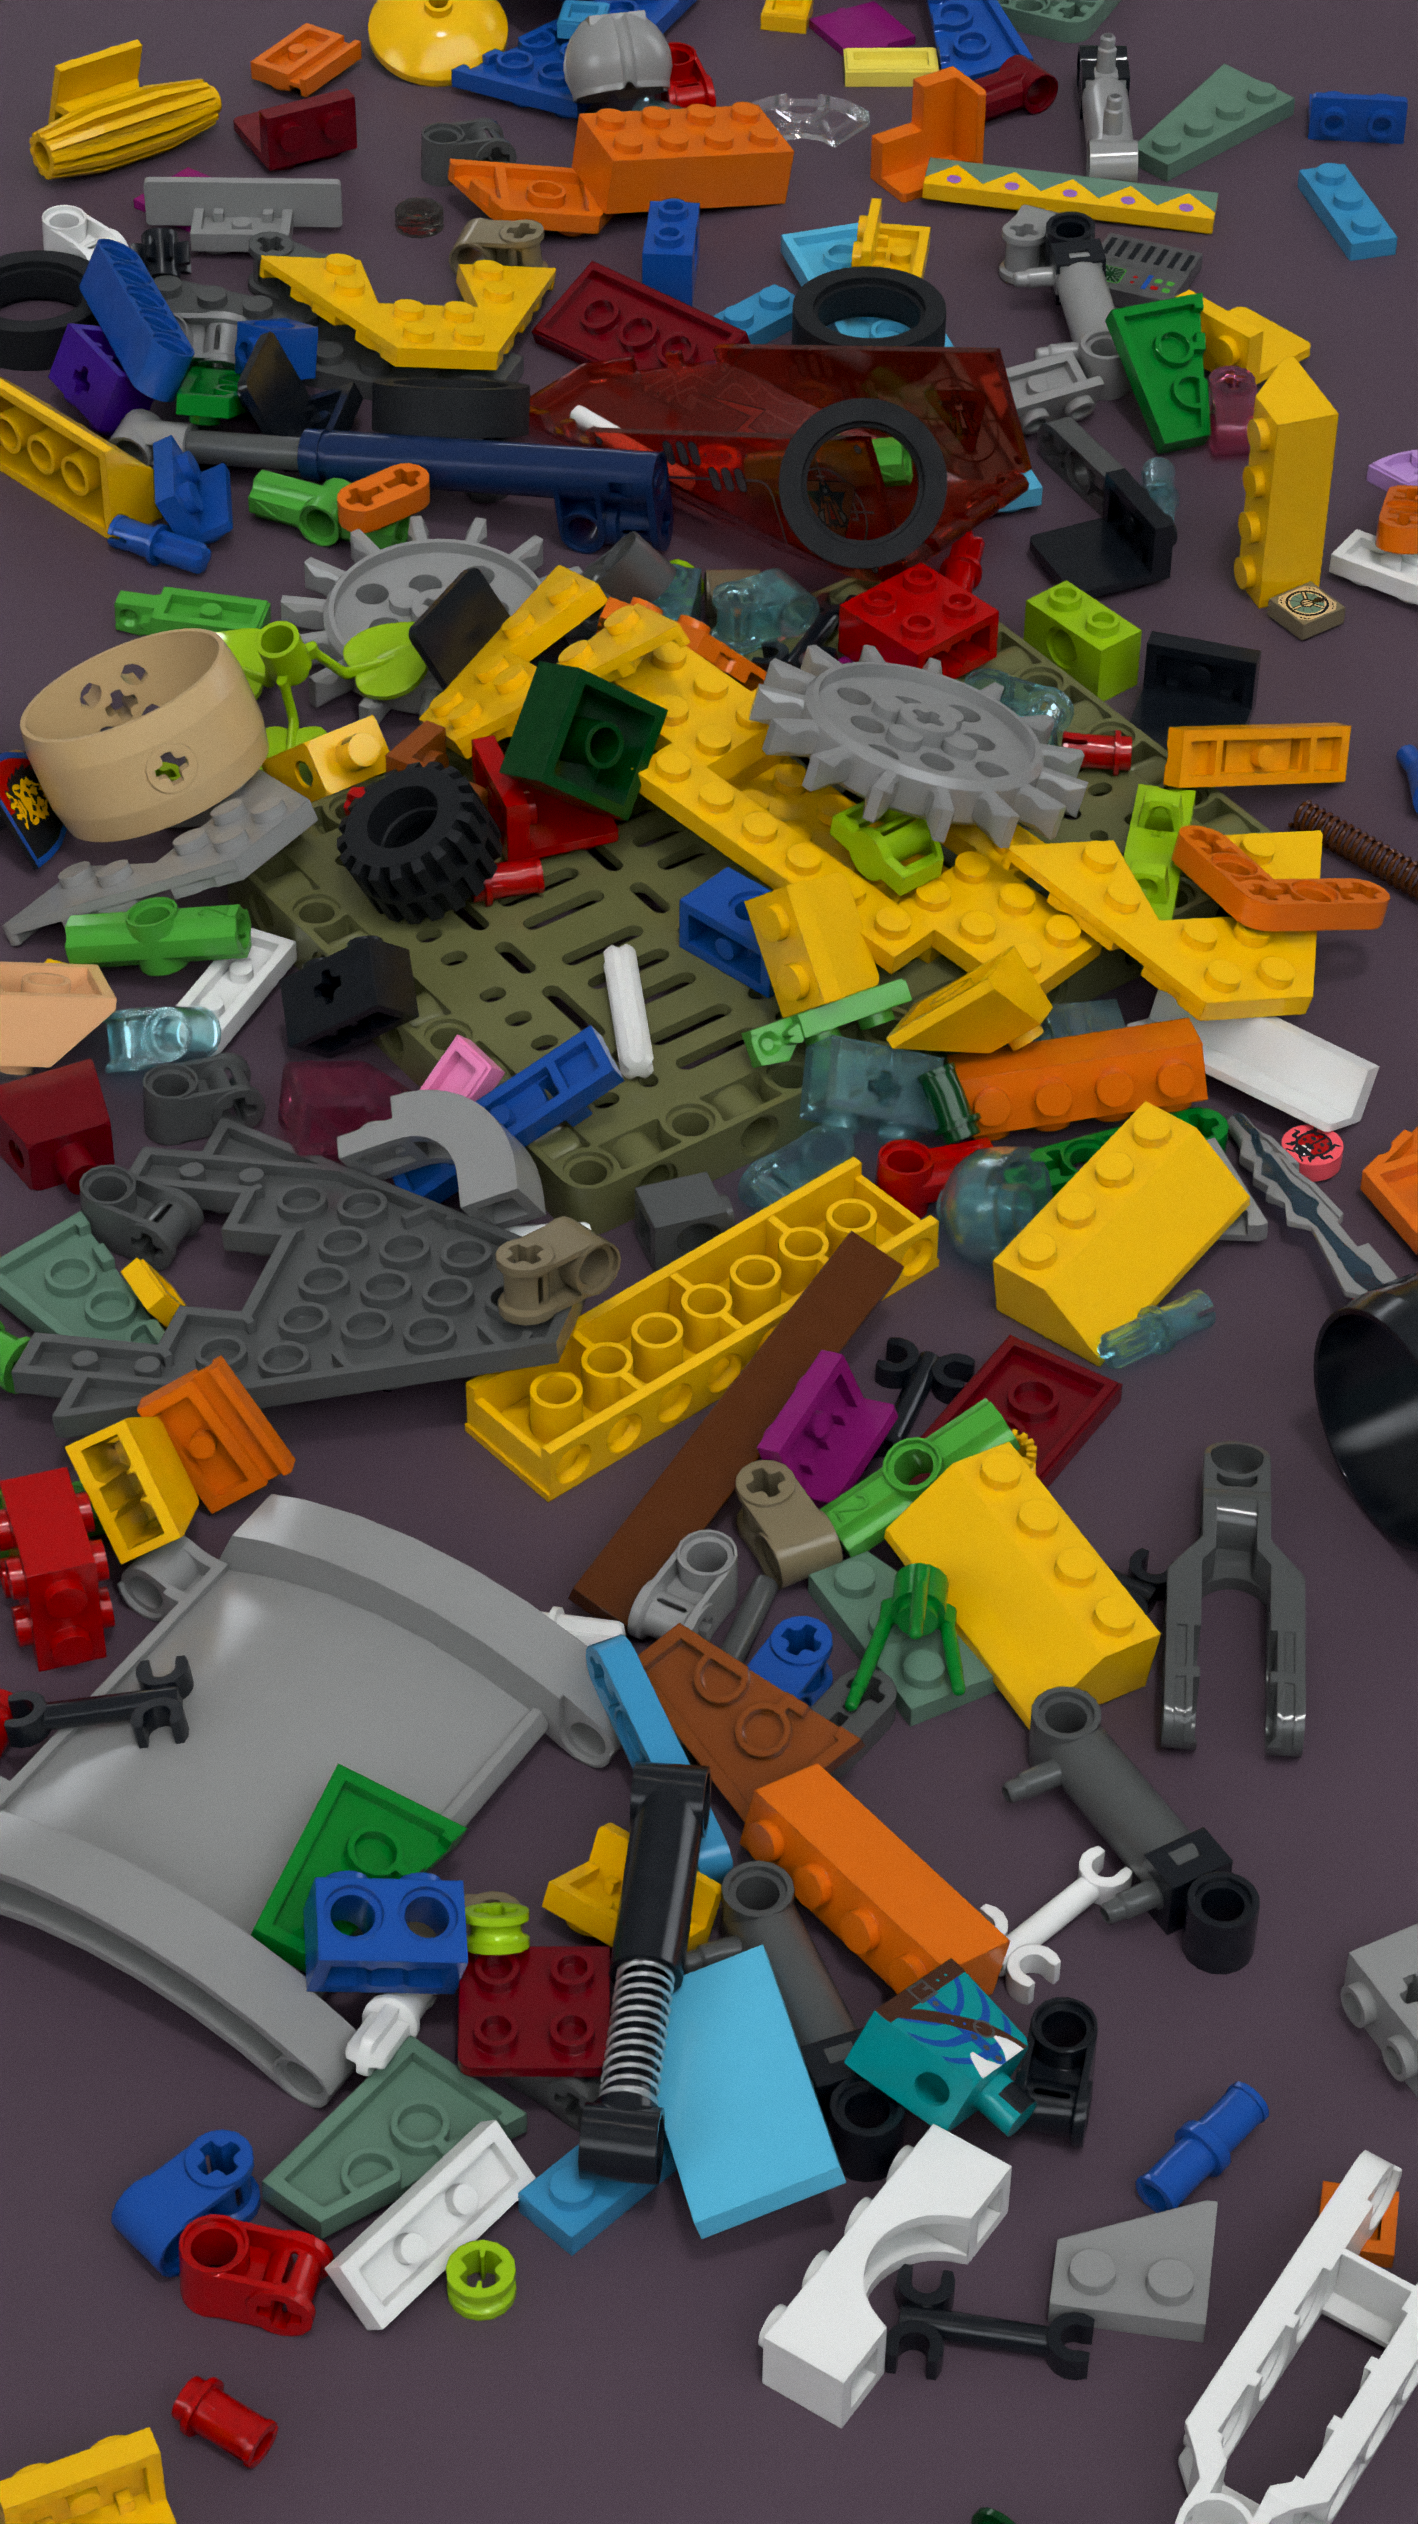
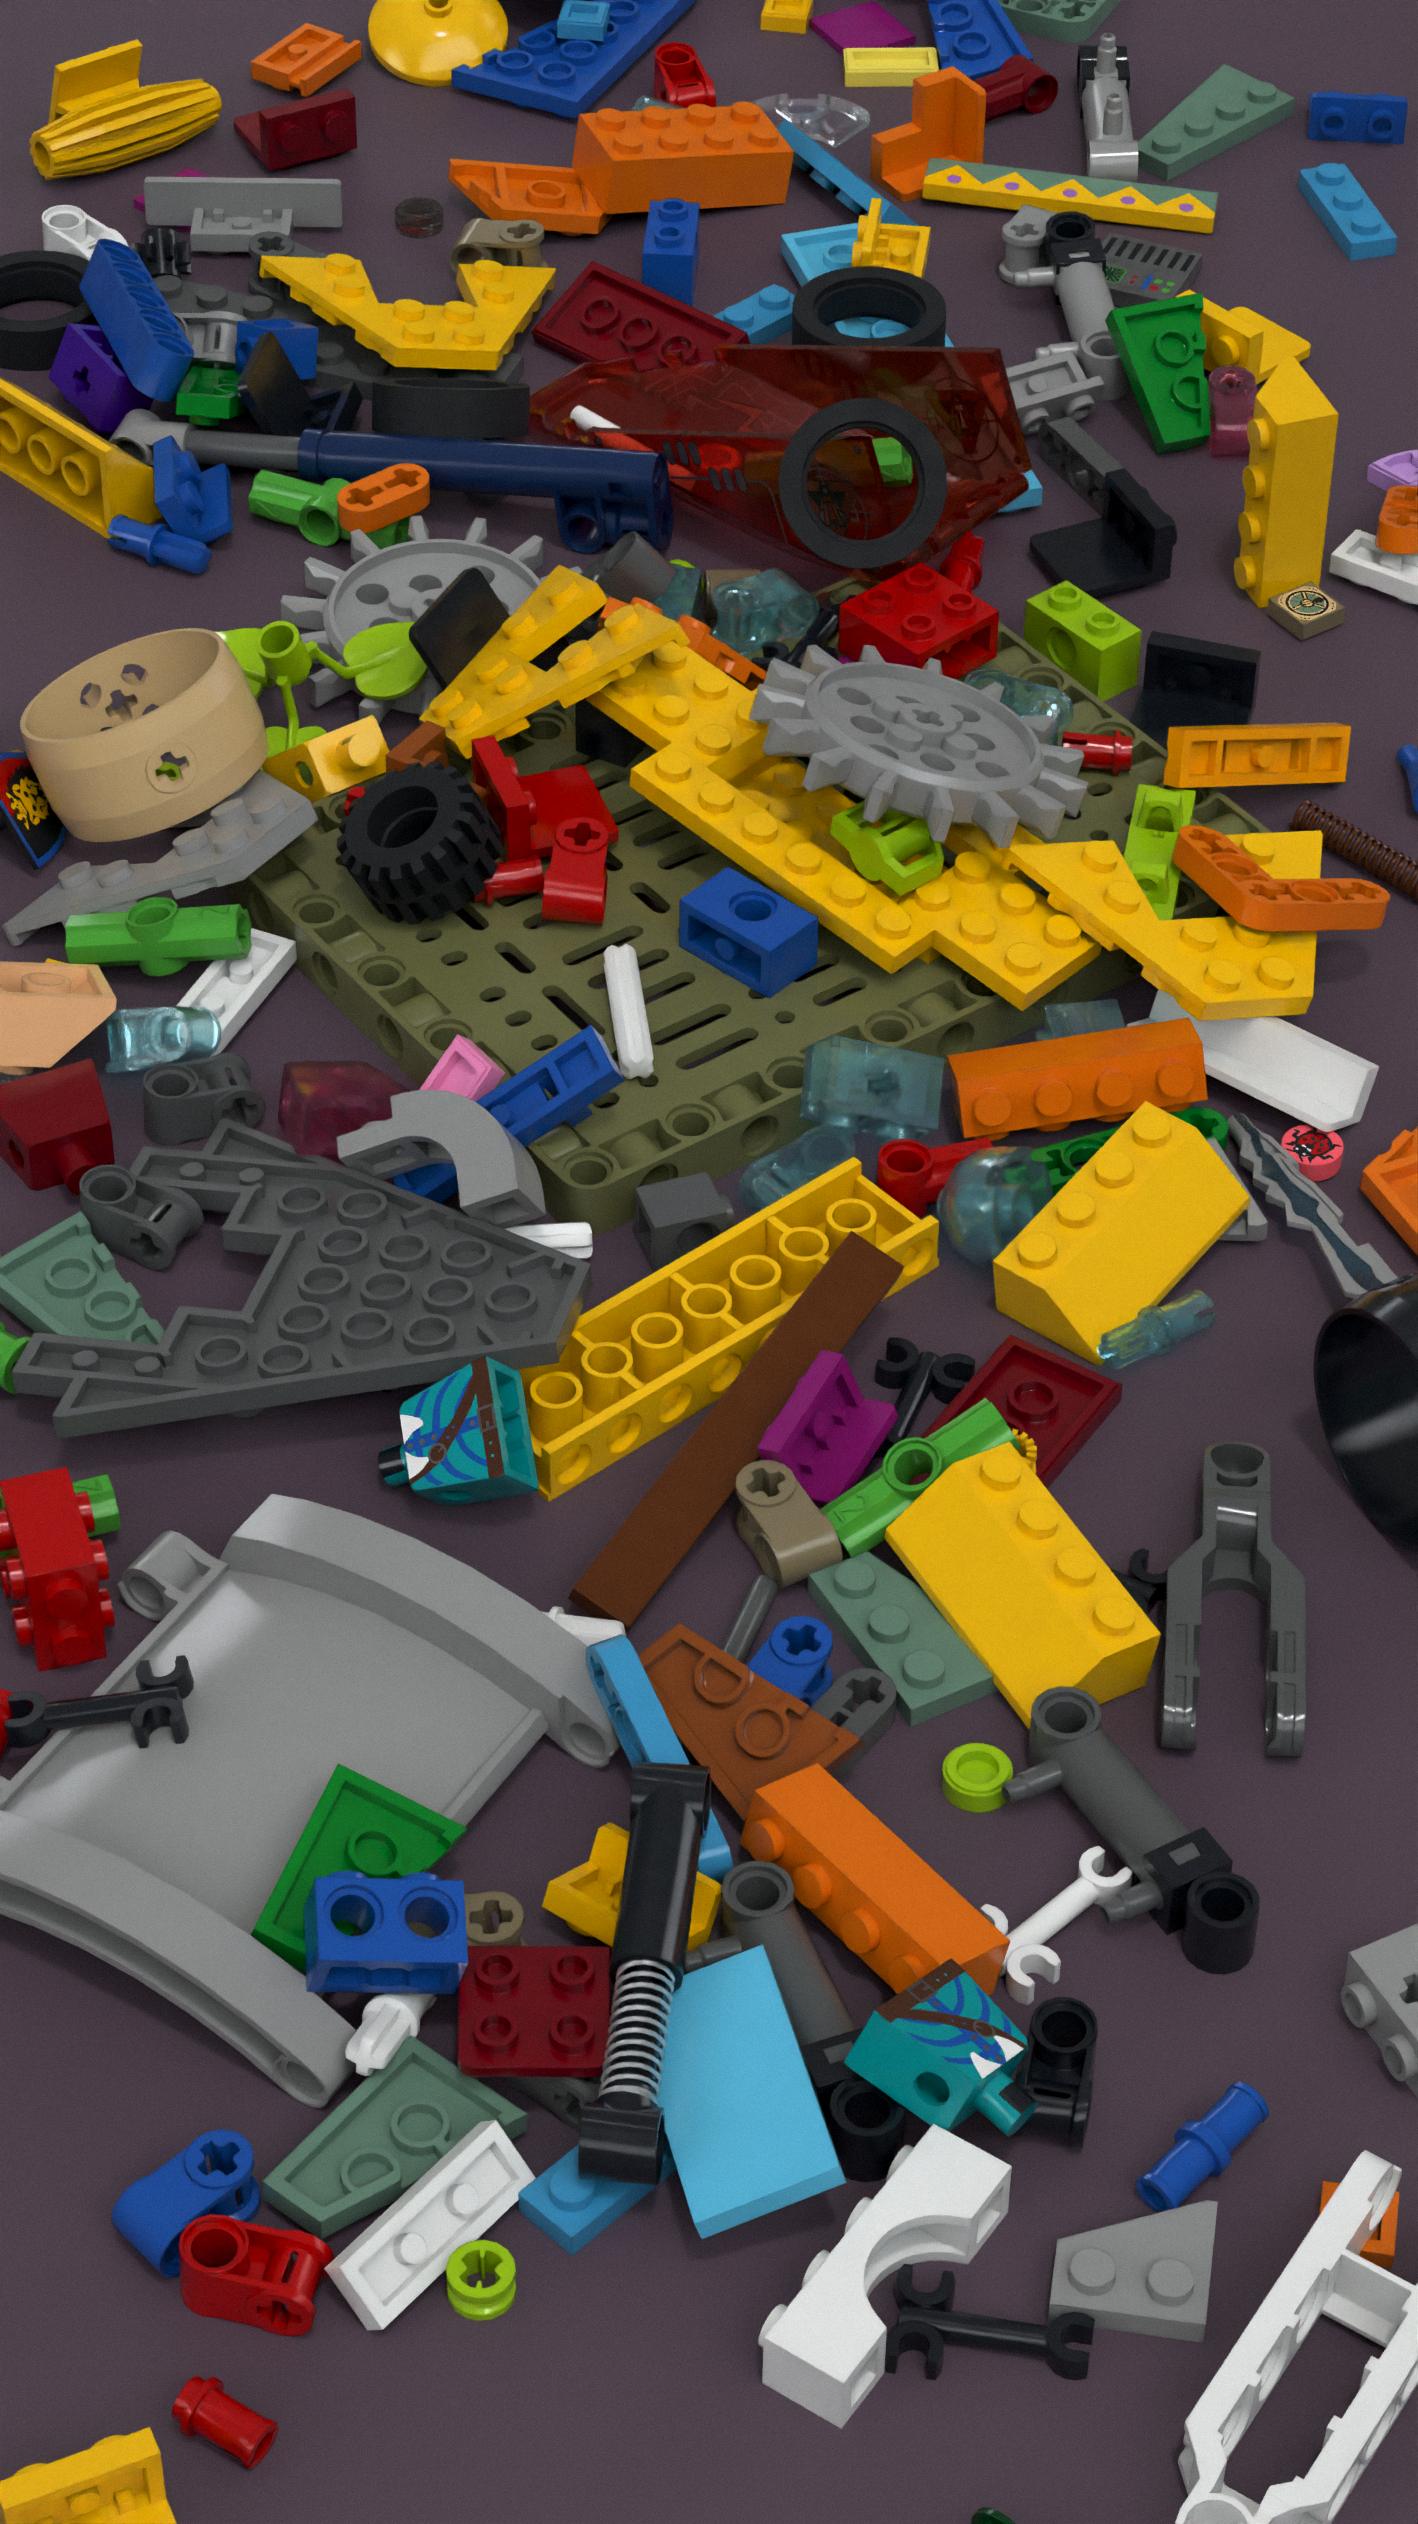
yellow torso [65,1417,199,1565] -> none
bright green hinge [114,586,271,636] -> none
yellow tile [120,1257,187,1328] -> none
orange plate [137,1355,296,1514] -> none
black brick [279,935,419,1059] -> none
dark grey piece [421,117,517,187] -> none
lime bush [465,1902,530,1955] -> none
dark tan piece [495,1216,621,1326] -> none
dark green brick [499,661,668,821] -> none
light grey piece [563,10,673,104] -> none
light grey piece [627,1529,738,1642] -> none
bright green hinge [741,978,912,1068] -> none
yellow bracket [744,872,879,1018] -> none
green plant [844,1563,966,1712] -> none
yellow slope [886,946,1053,1054] -> none
dark green pin [917,1062,981,1145] -> none
clear light blue axle [1141,457,1180,520] -> none
none -> teal torso [378,1356,539,1506]
none -> red piece [542,817,609,925]
none -> dark azure plate [777,119,919,226]
none -> lime tile [941,1743,1013,1813]

